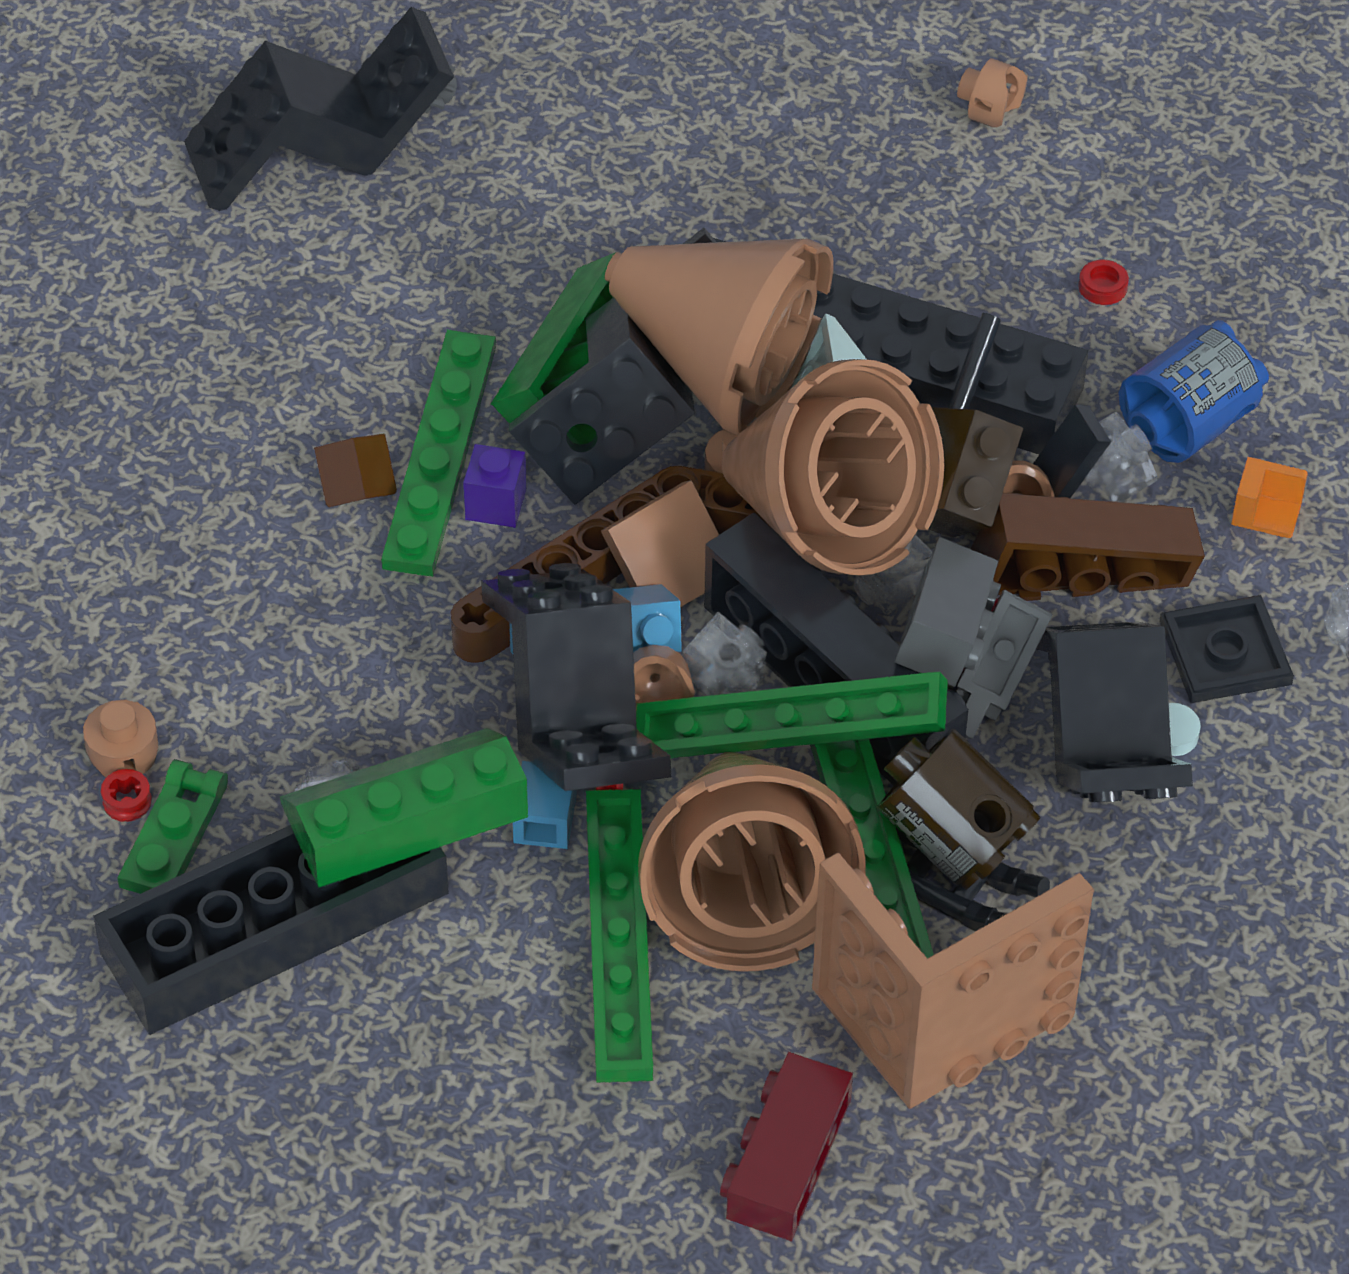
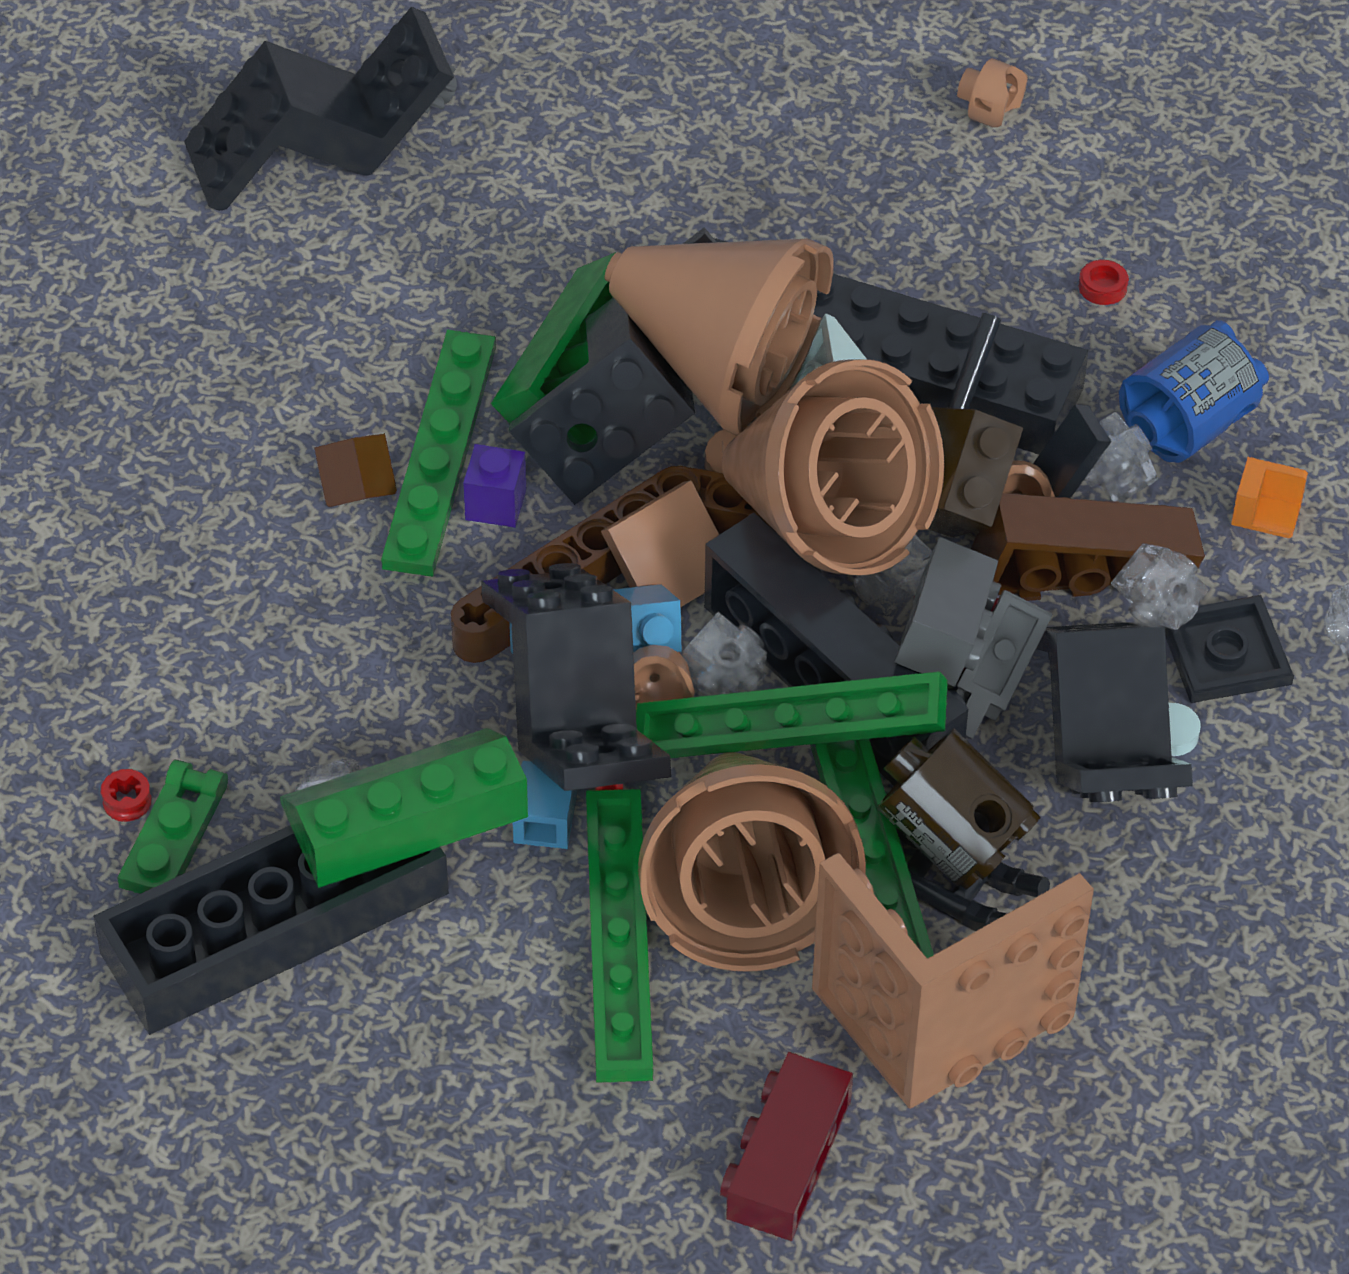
nougat piece [83,700,158,777] -> none
none -> clear brick [1111,543,1209,630]

